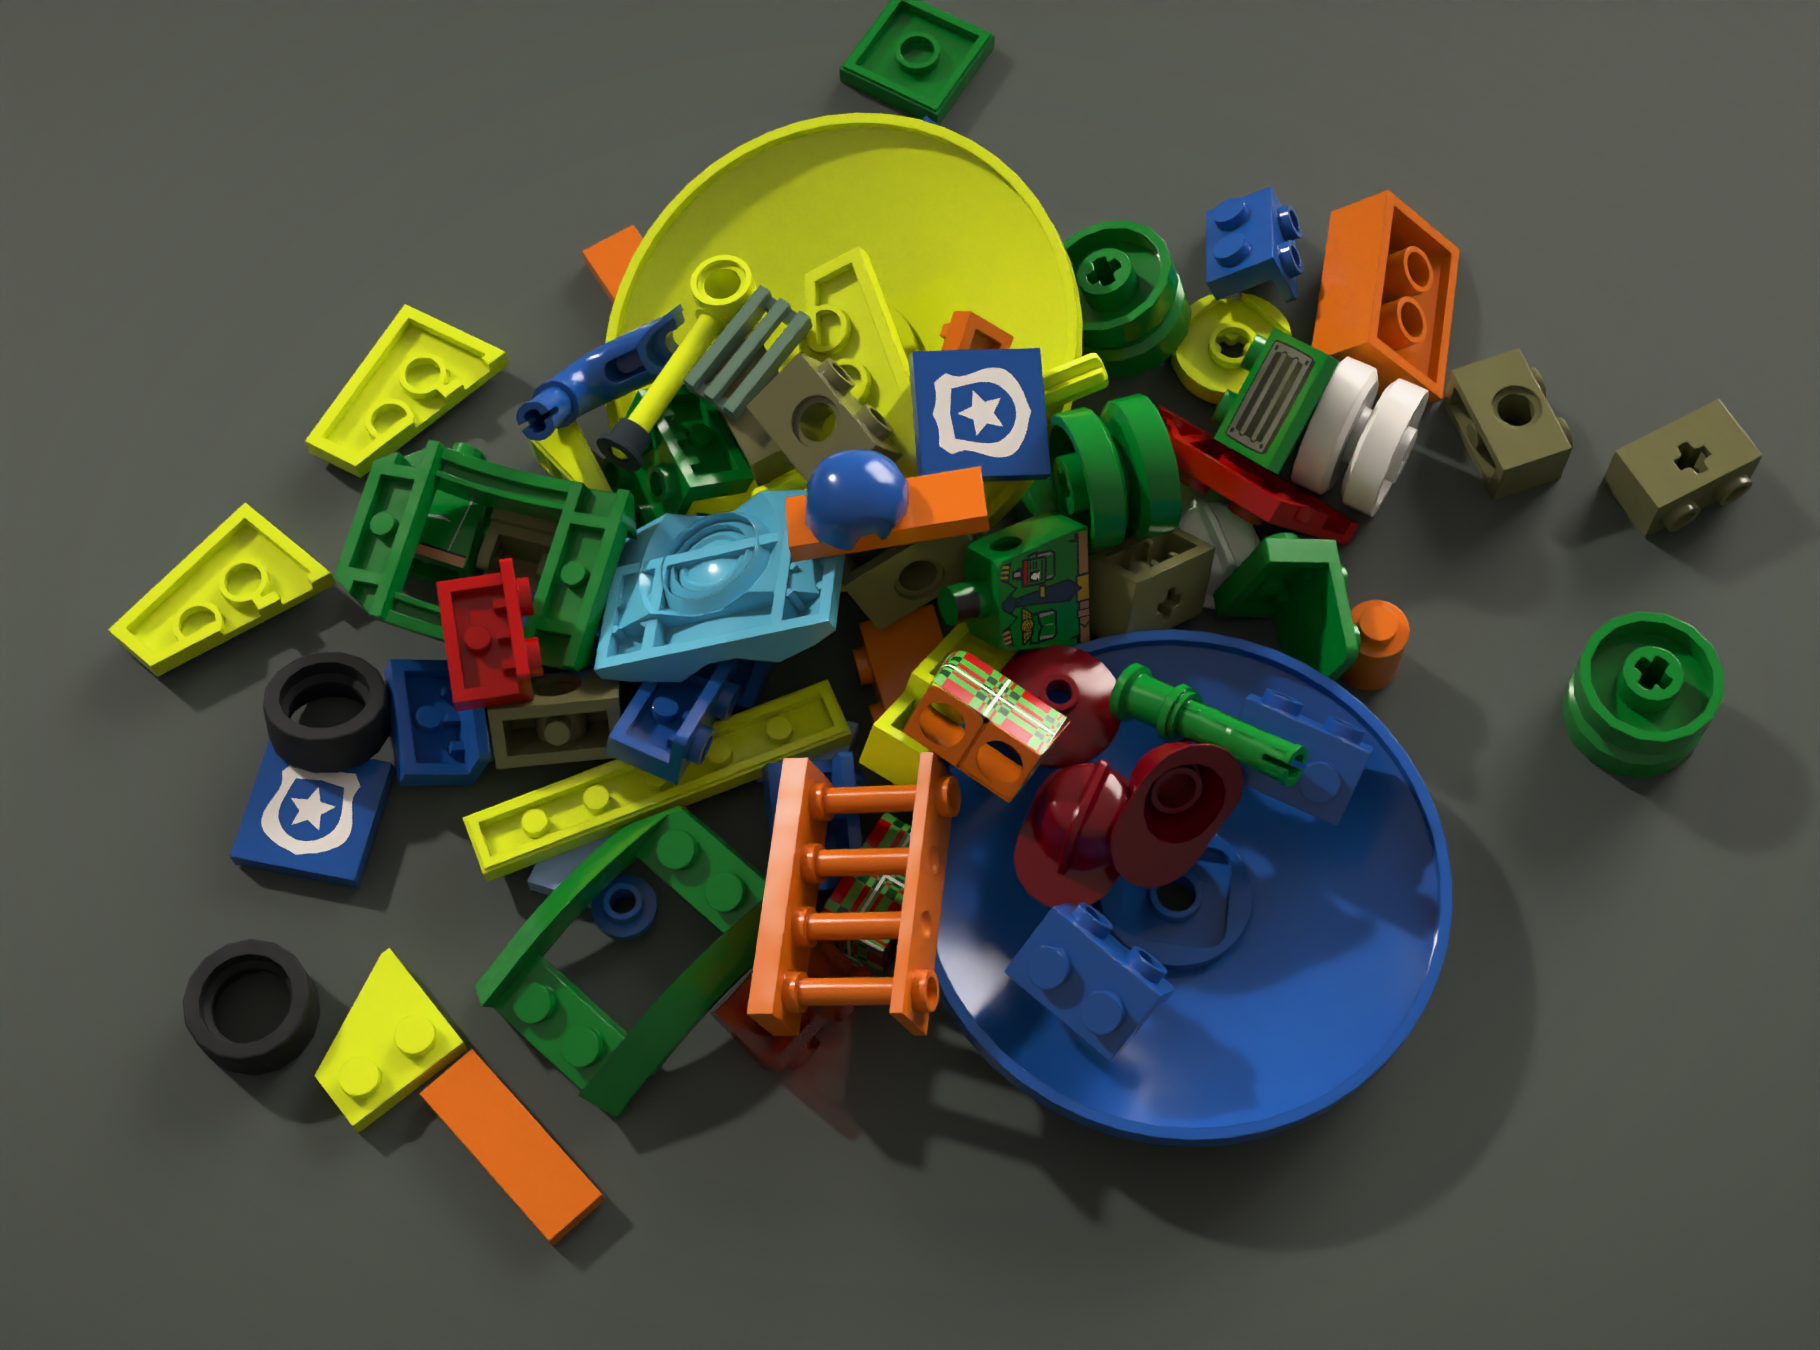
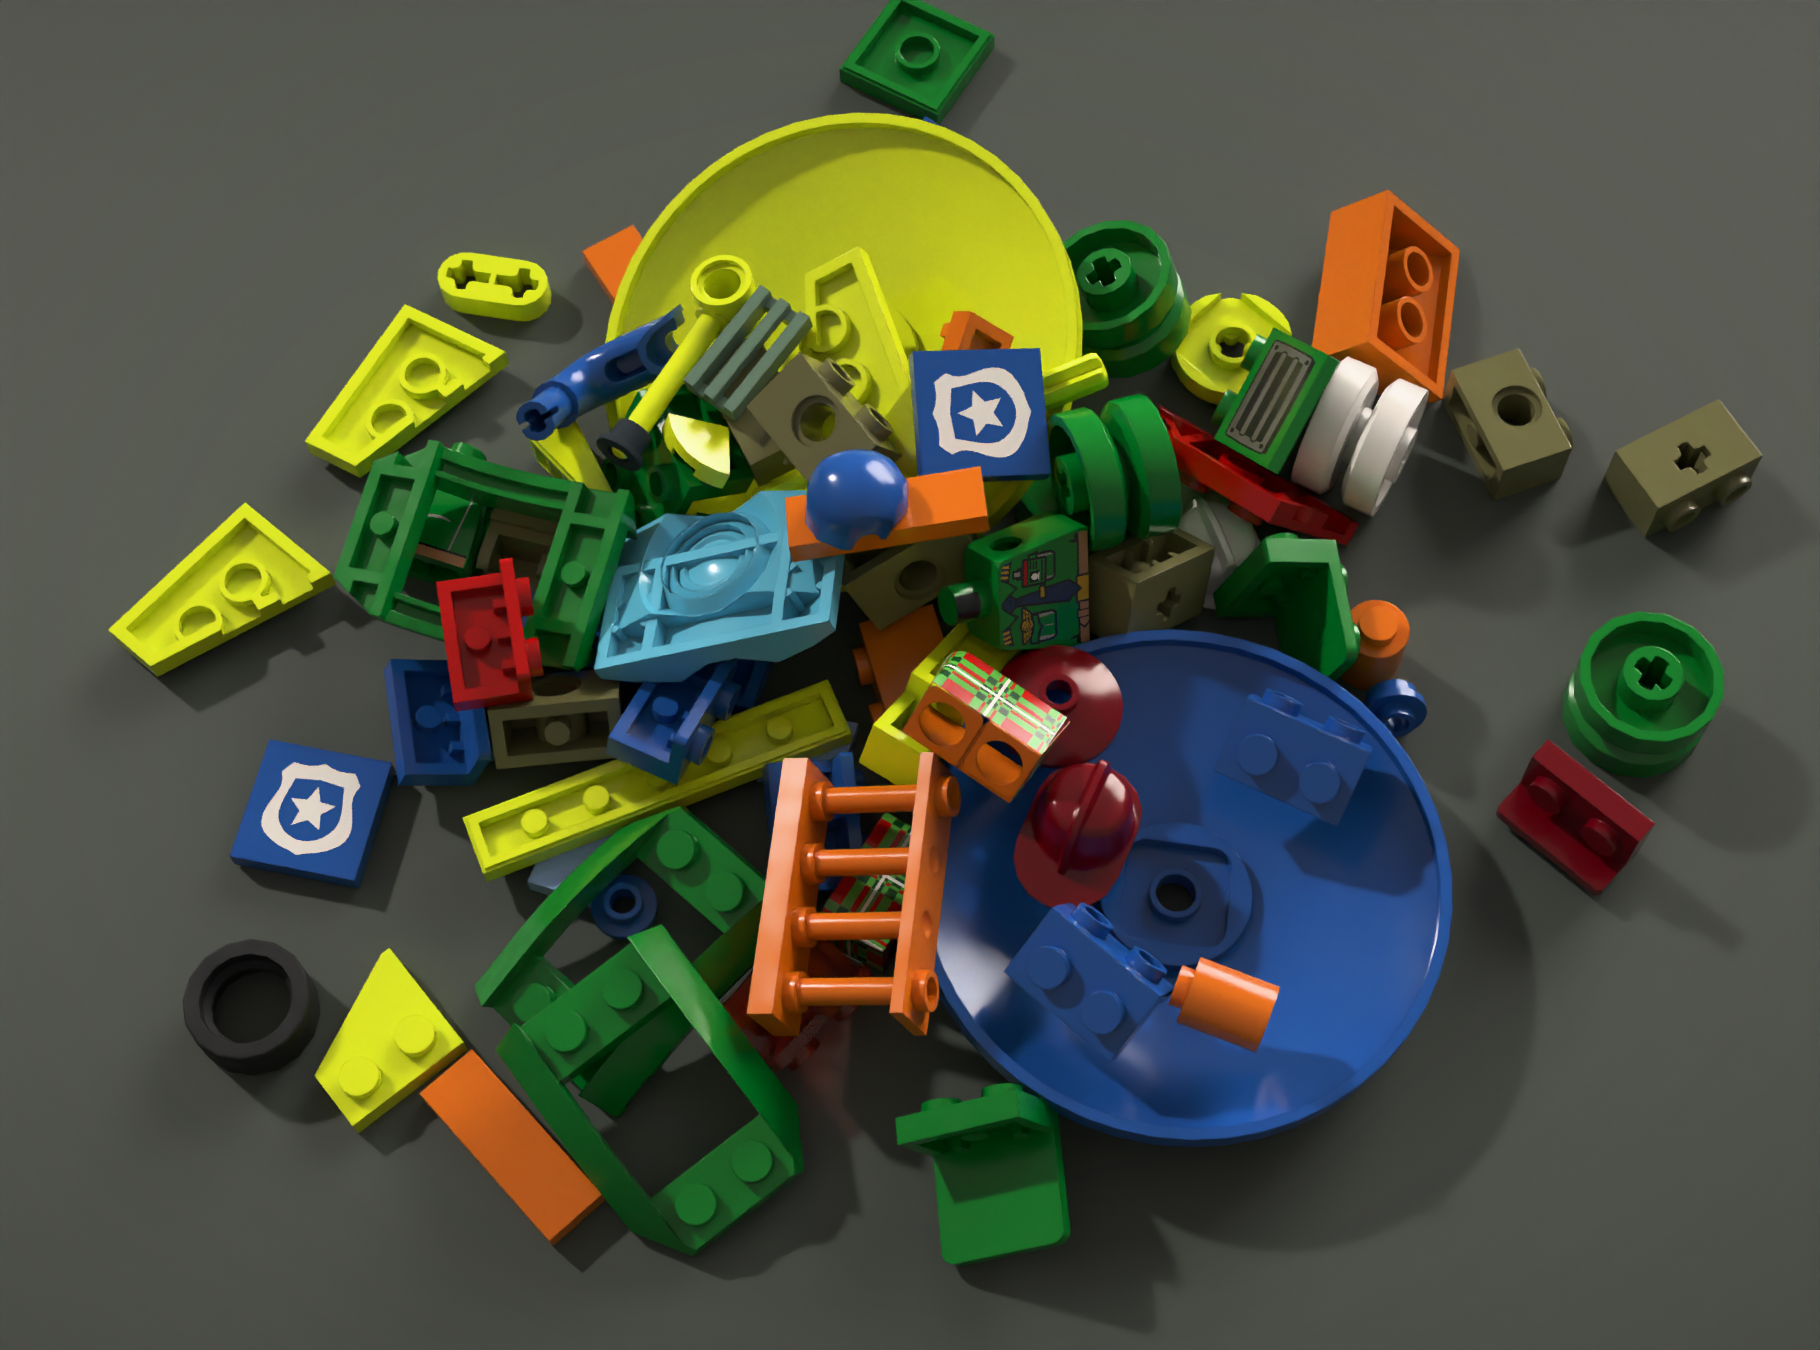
black tyre [263,652,390,773] -> none
green pin [1110,663,1308,788] -> none
dark red piece [1110,739,1244,888] -> none
blue bracket [1206,186,1303,303] -> none
none -> neon yellow beam [437,253,552,321]
none -> green wedge [495,924,805,1257]
none -> neon yellow tile [662,413,730,489]
none -> green bracket [895,1083,1070,1266]
none -> orange brick [1168,957,1280,1053]
none -> blue plate [1363,679,1427,737]
none -> dark red bracket [1496,739,1656,895]

